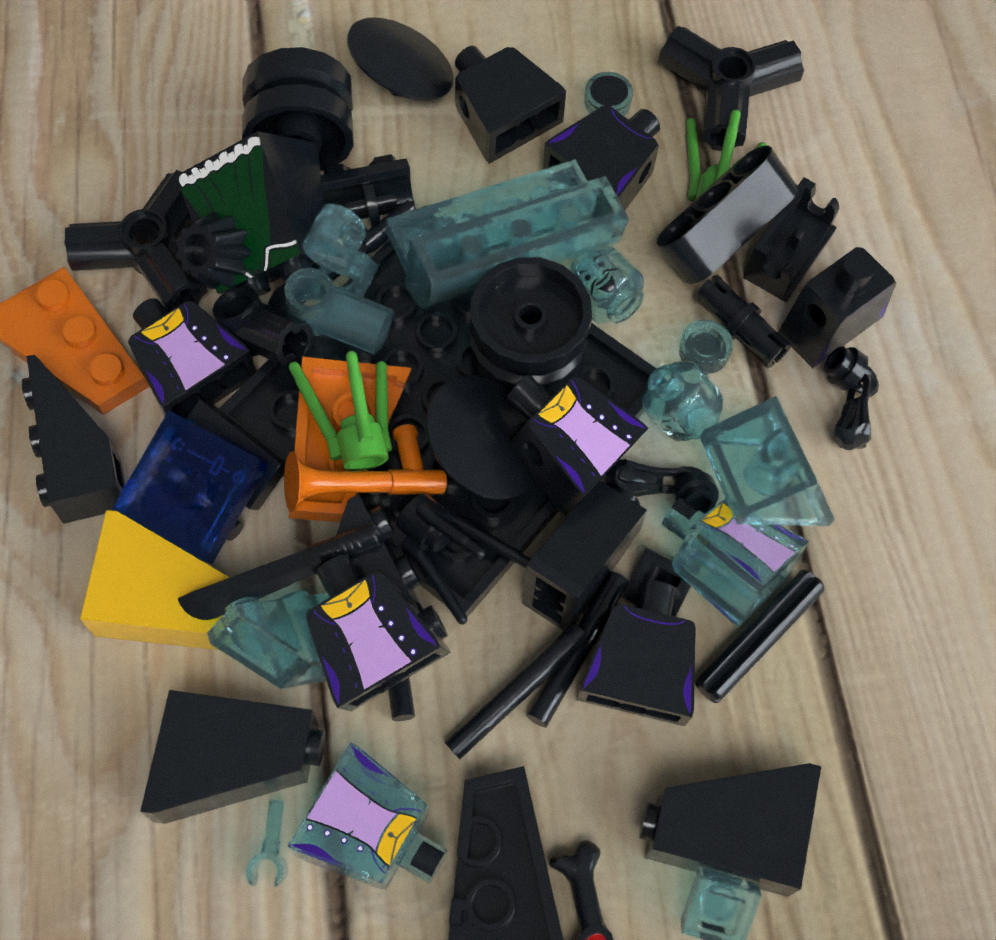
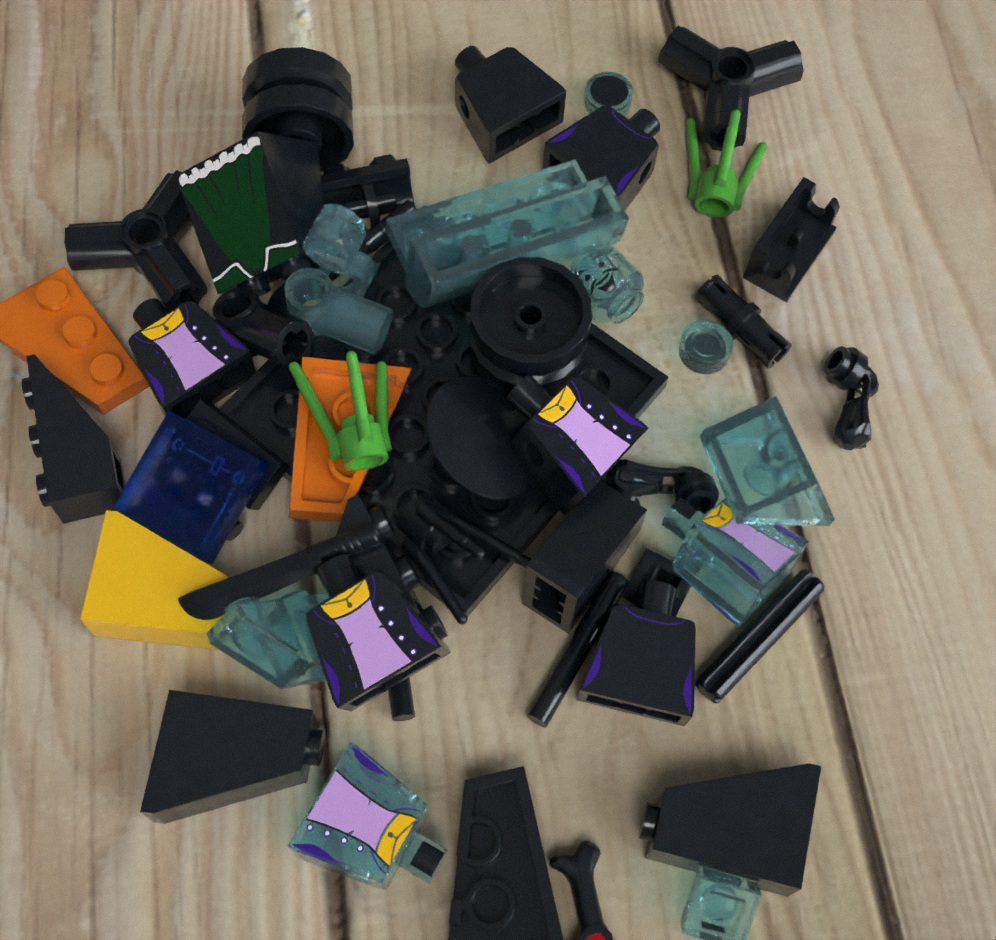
black piece [176,212,251,289] -> none
clear light blue hand [246,800,288,887] -> none
orange piece [284,424,447,512] -> none
black shield [347,17,454,101] -> none
black bar [444,622,589,760] -> none
clear light blue head [642,361,723,441] -> none
beam [656,145,798,284] -> none
black torso [778,247,896,369] -> none

